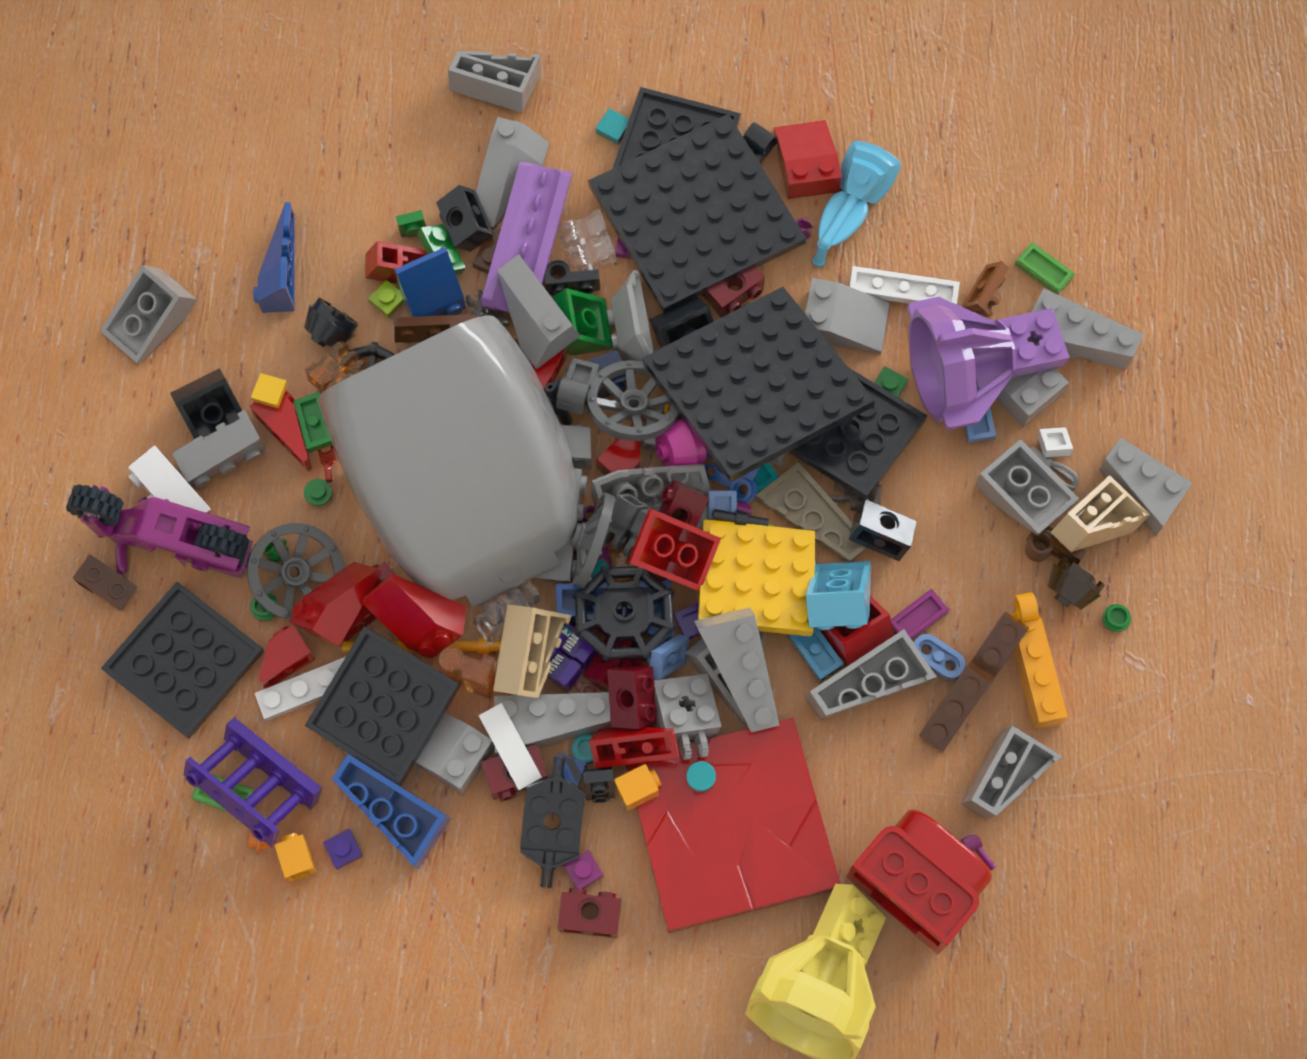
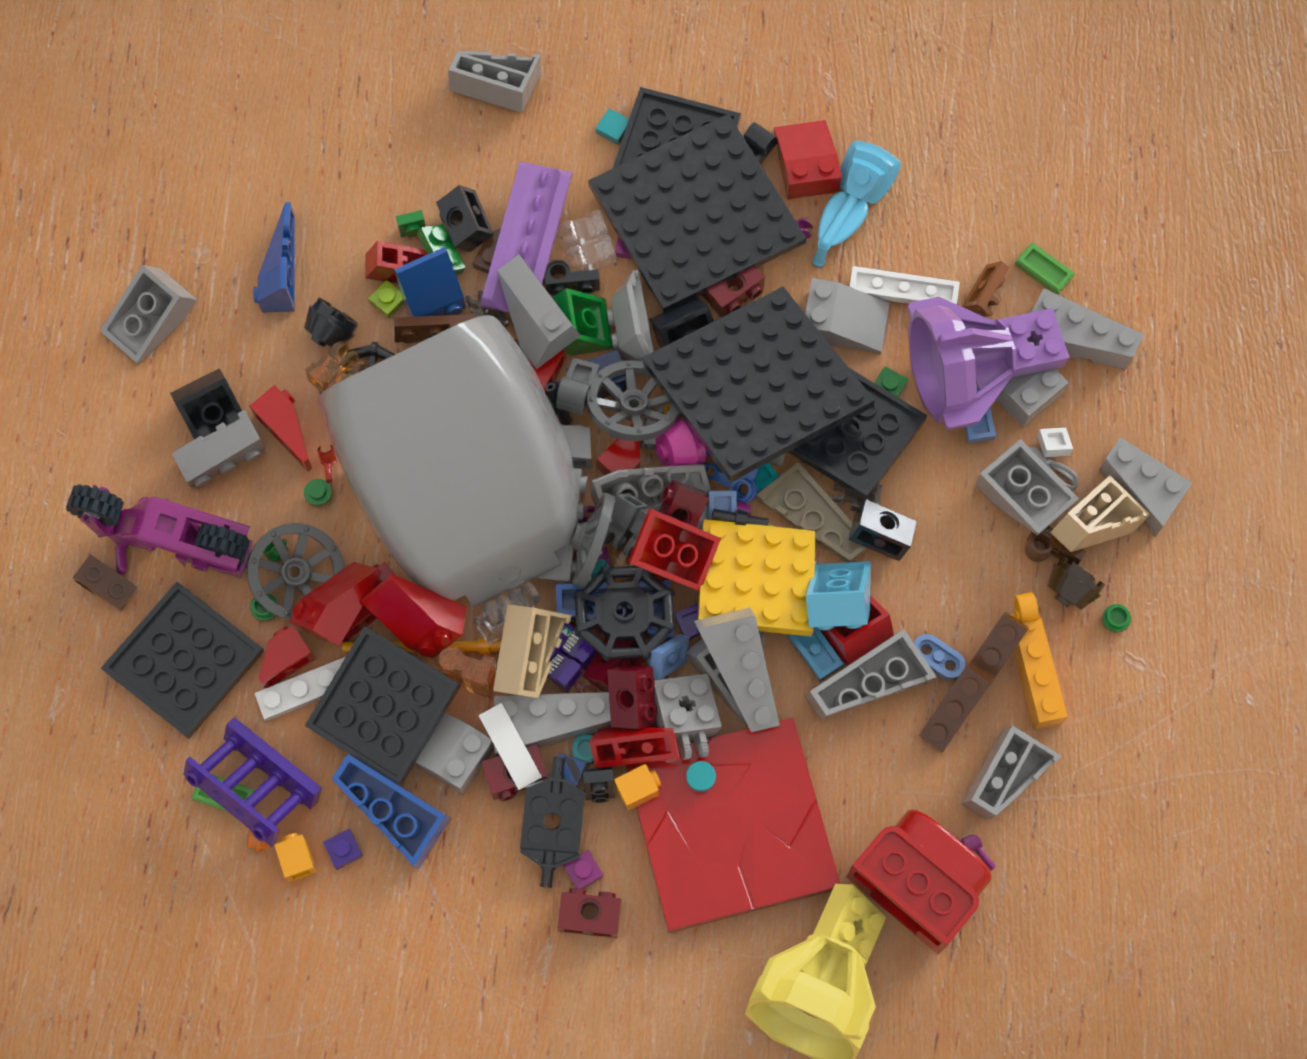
white wedge [128,445,211,513] -> none
yellow tile [251,373,288,409] -> none
green plate [293,392,332,453] -> none
light grey wedge [476,117,550,230] -> none
magenta tile [891,589,950,640] -> none

